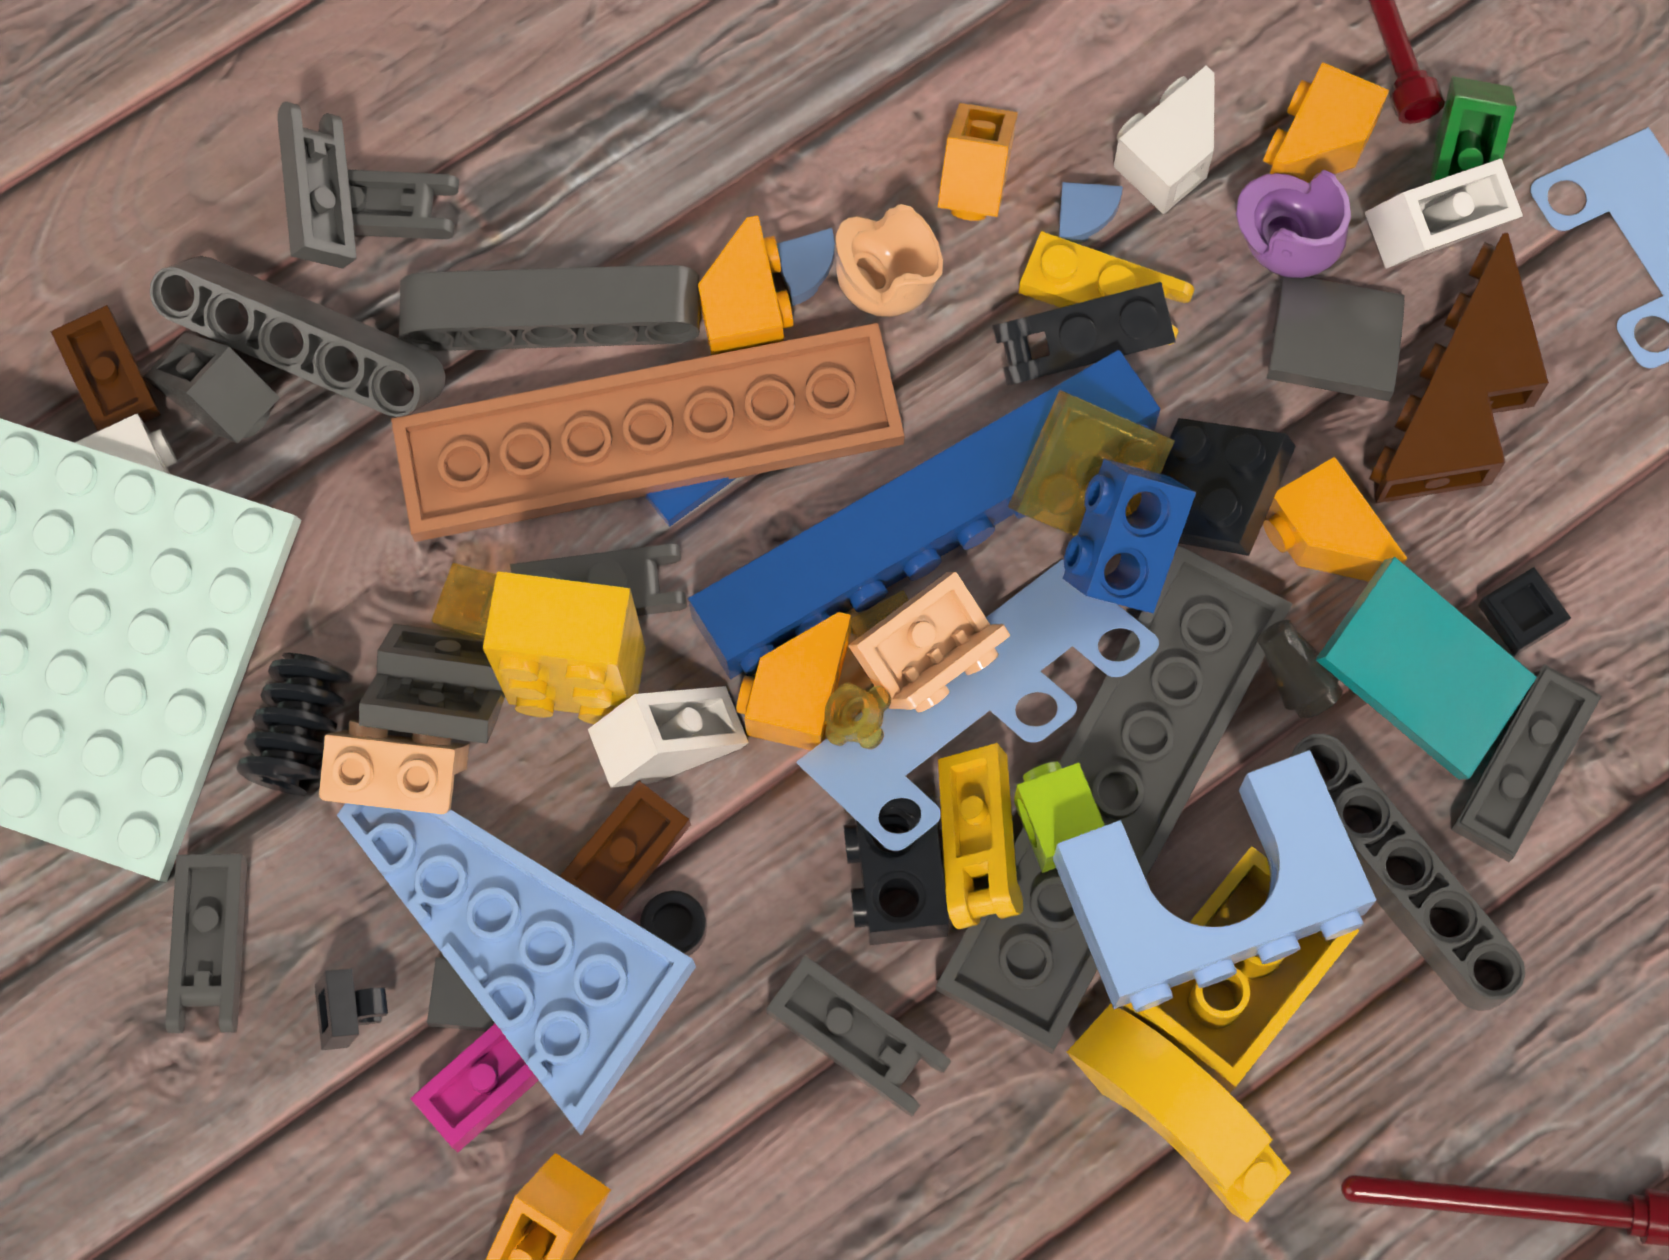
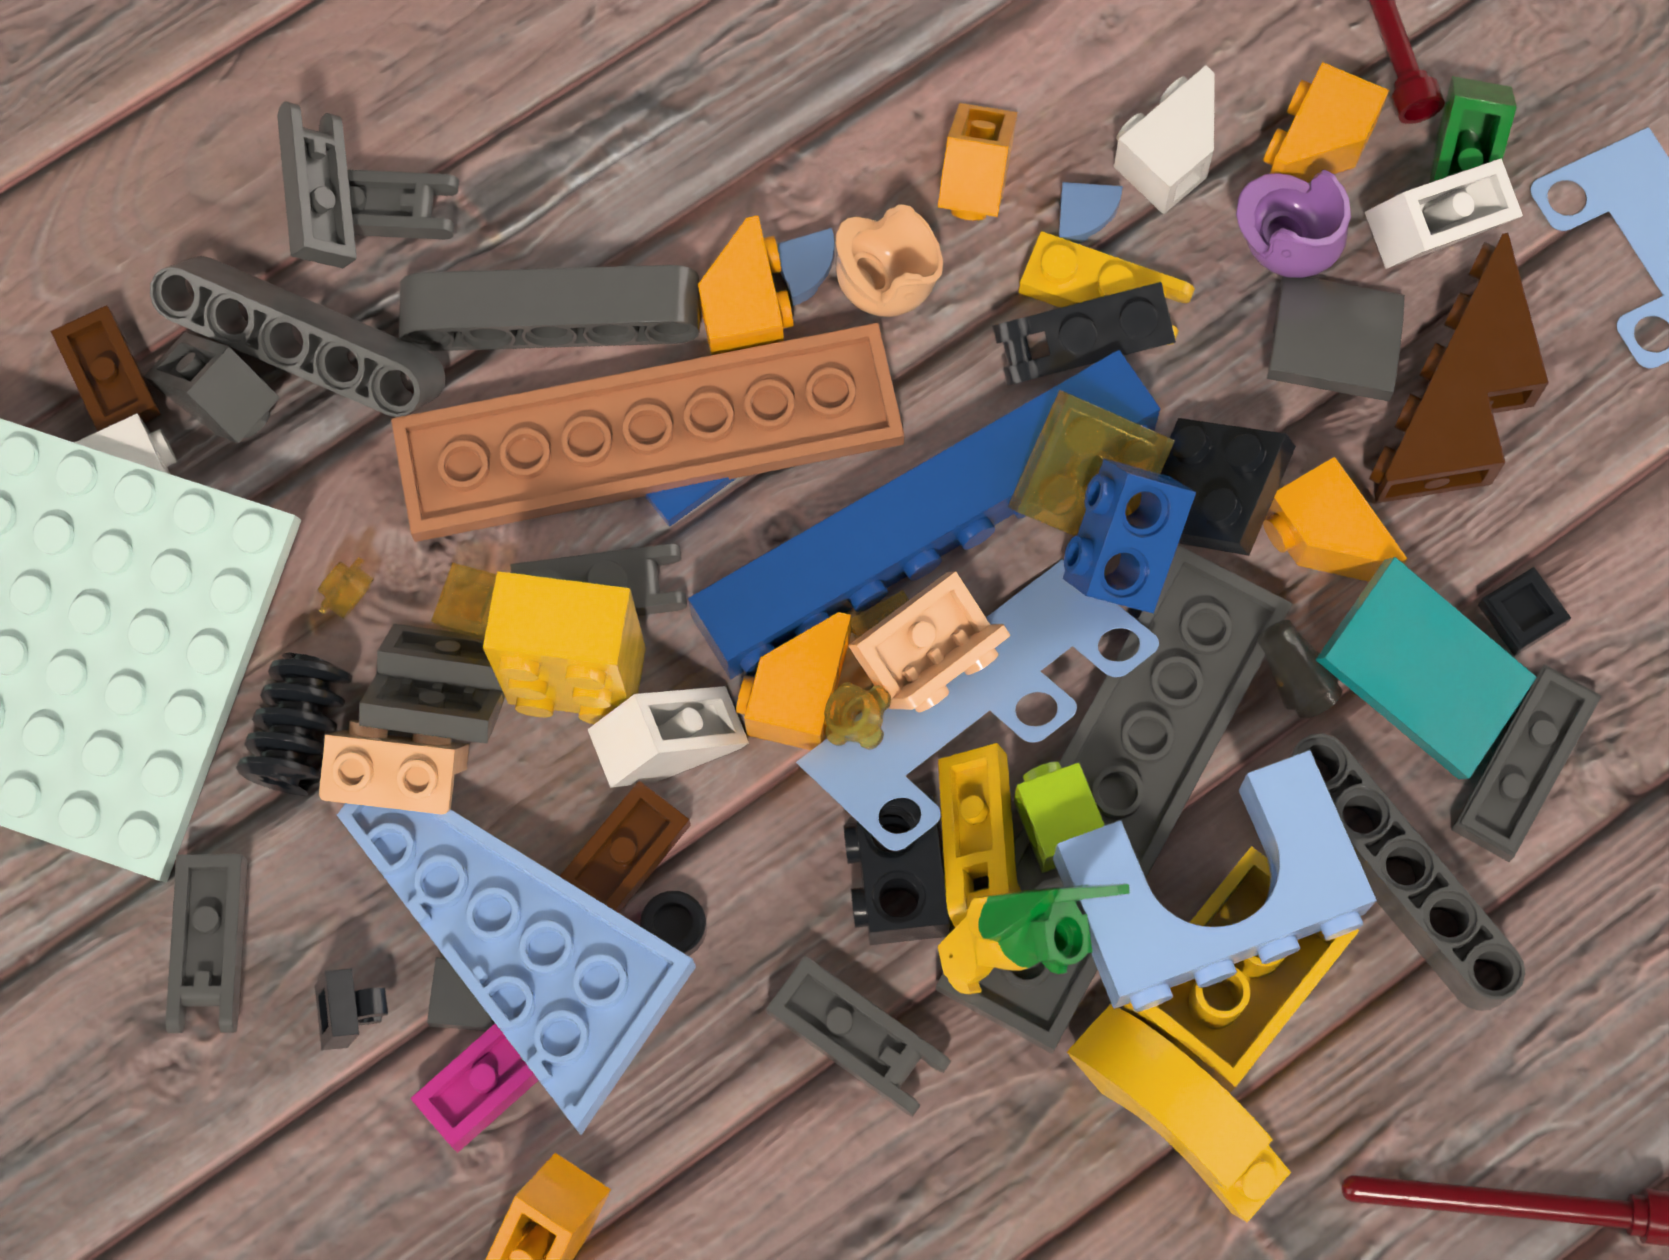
none -> clear yellow plate [317,556,375,619]
none -> green animal [938,884,1130,994]

